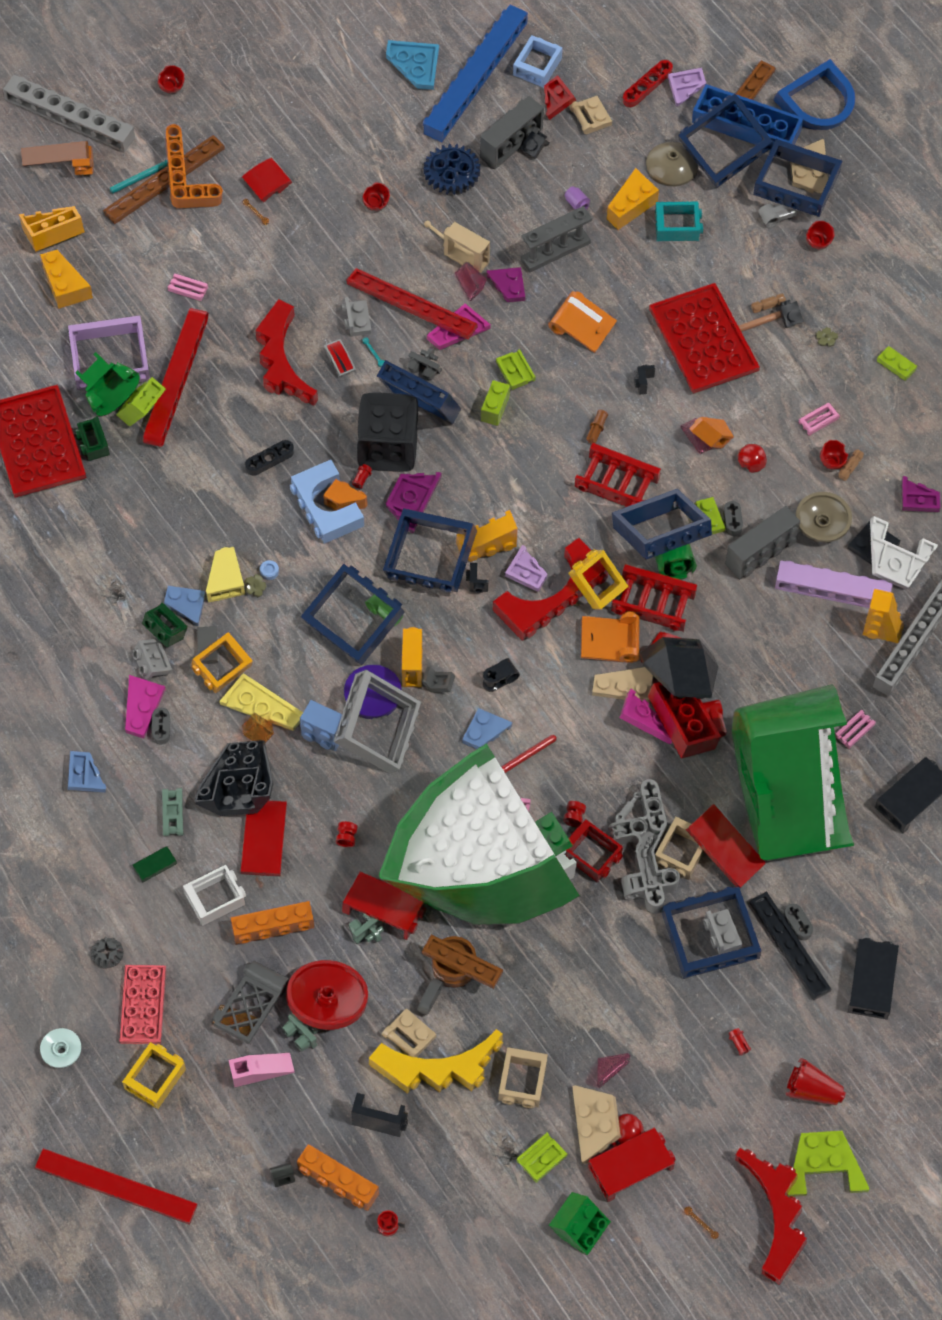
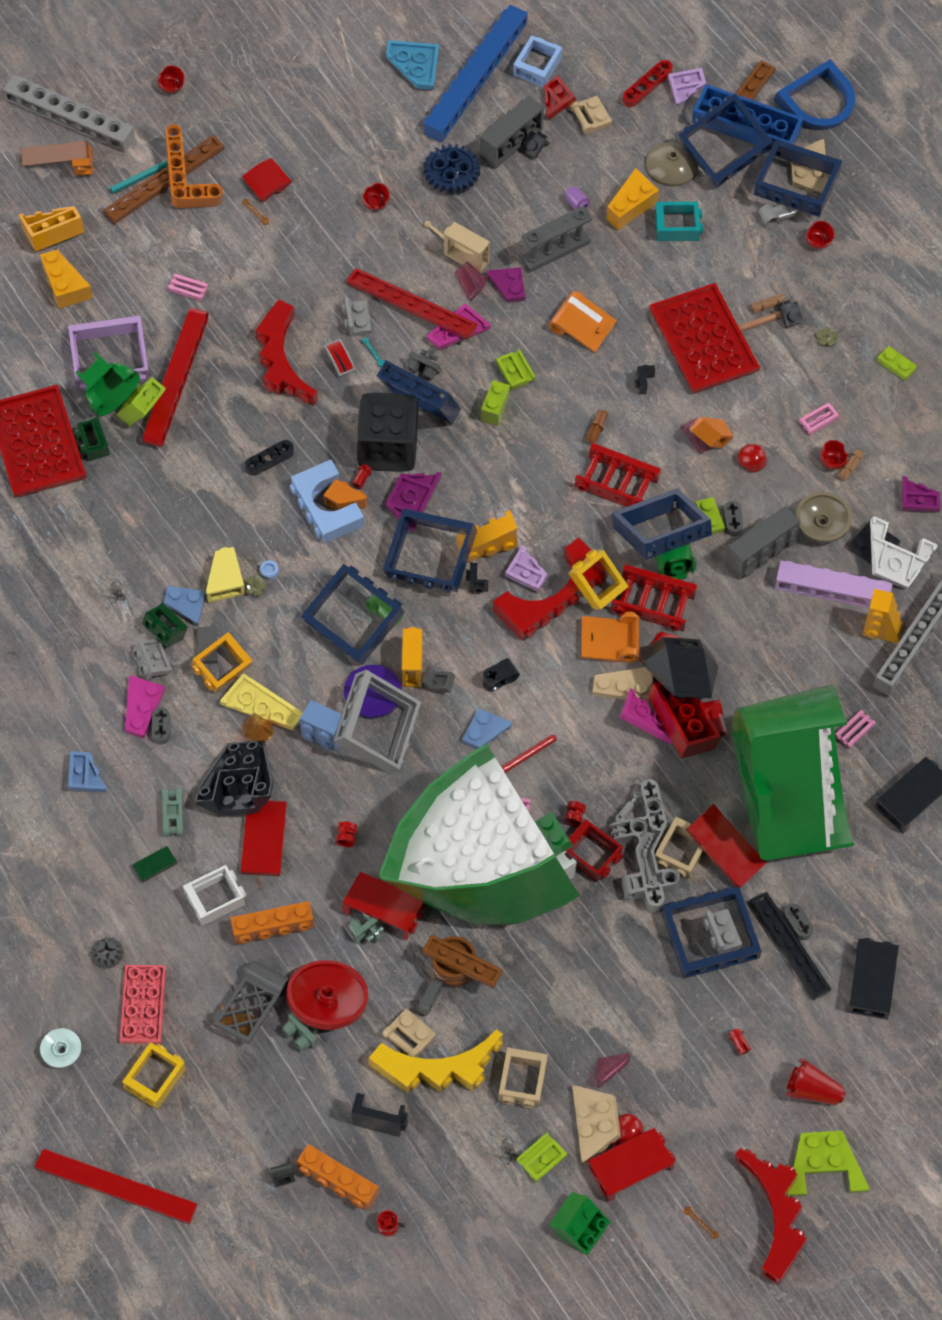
bright pink slope [229,1053,295,1087] -> none

